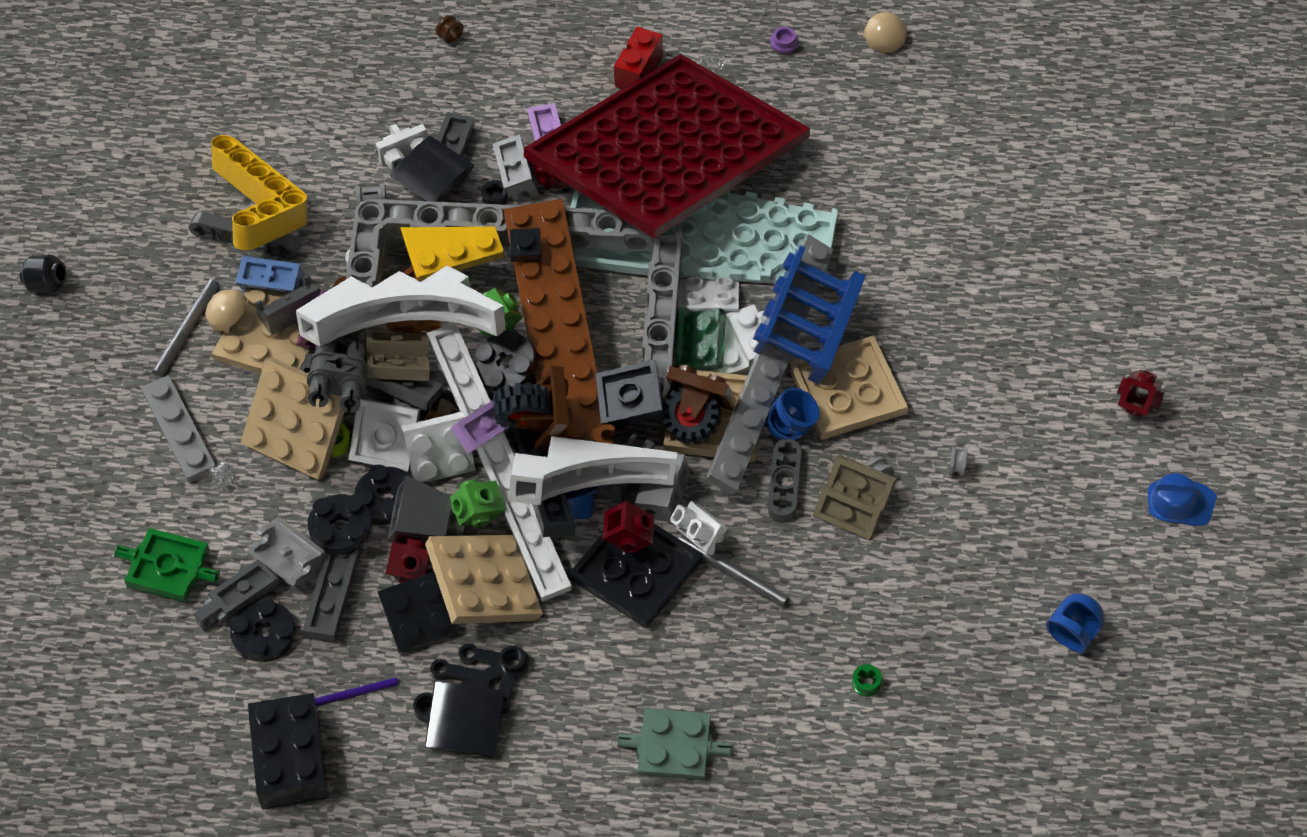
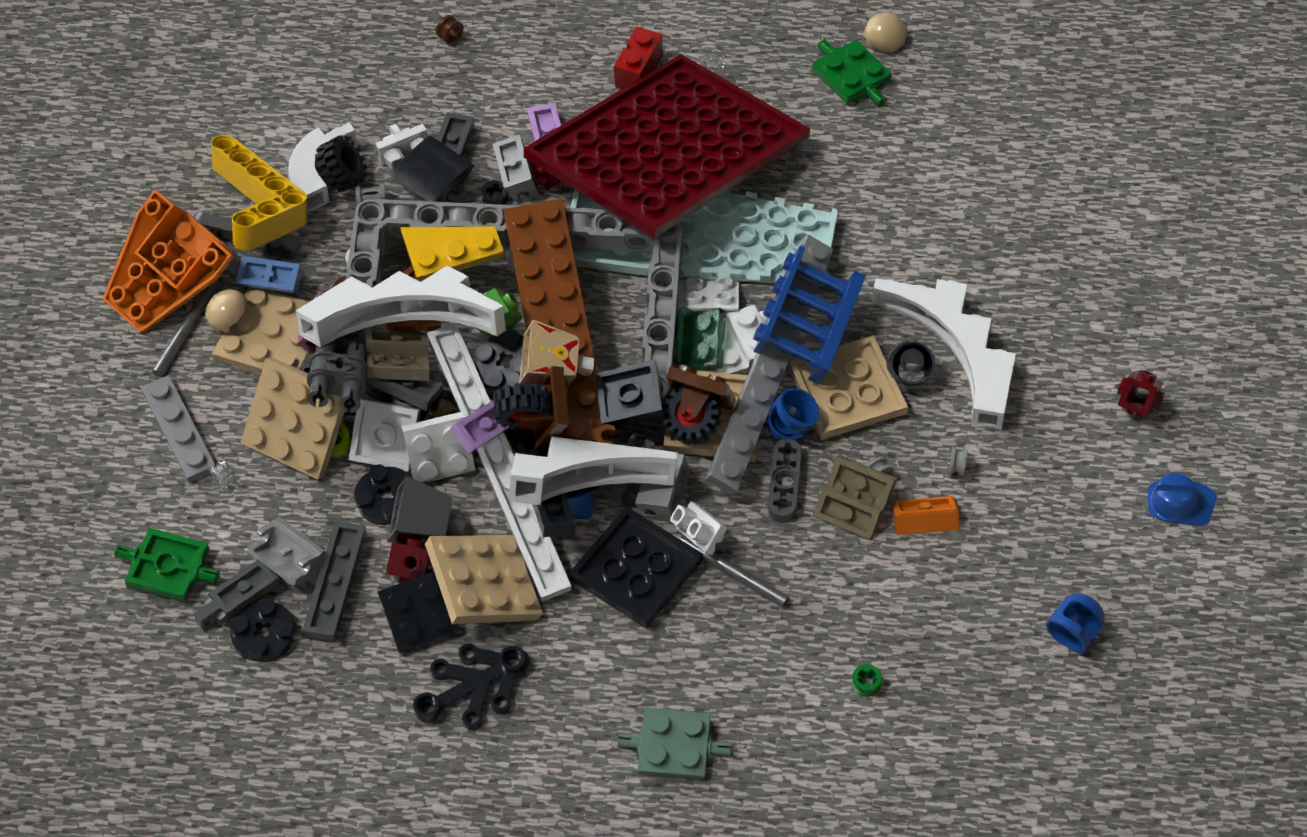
black head [19,254,67,294] -> none
black brick [248,693,329,810] -> none
dark grey hinge [255,275,321,336] -> none
black plate [307,494,372,555] -> none
dark purple axle [315,677,398,706] -> none
black slope [425,682,504,757] -> none
bright green brick [450,479,506,528] -> none
black plate [510,228,541,262] -> none
dark red brick [602,501,655,554] -> none
medium lavender plate [770,27,798,53] -> none
none -> orange wedge [102,189,235,334]
none -> white arch [288,122,358,213]
none -> black tyre [315,135,367,192]
none -> tan torso [519,320,594,386]
none -> green plate [812,39,892,107]
none -> white arch [872,279,1016,430]
none -> black helmet [886,340,935,386]
none -> orange slope [891,496,959,535]

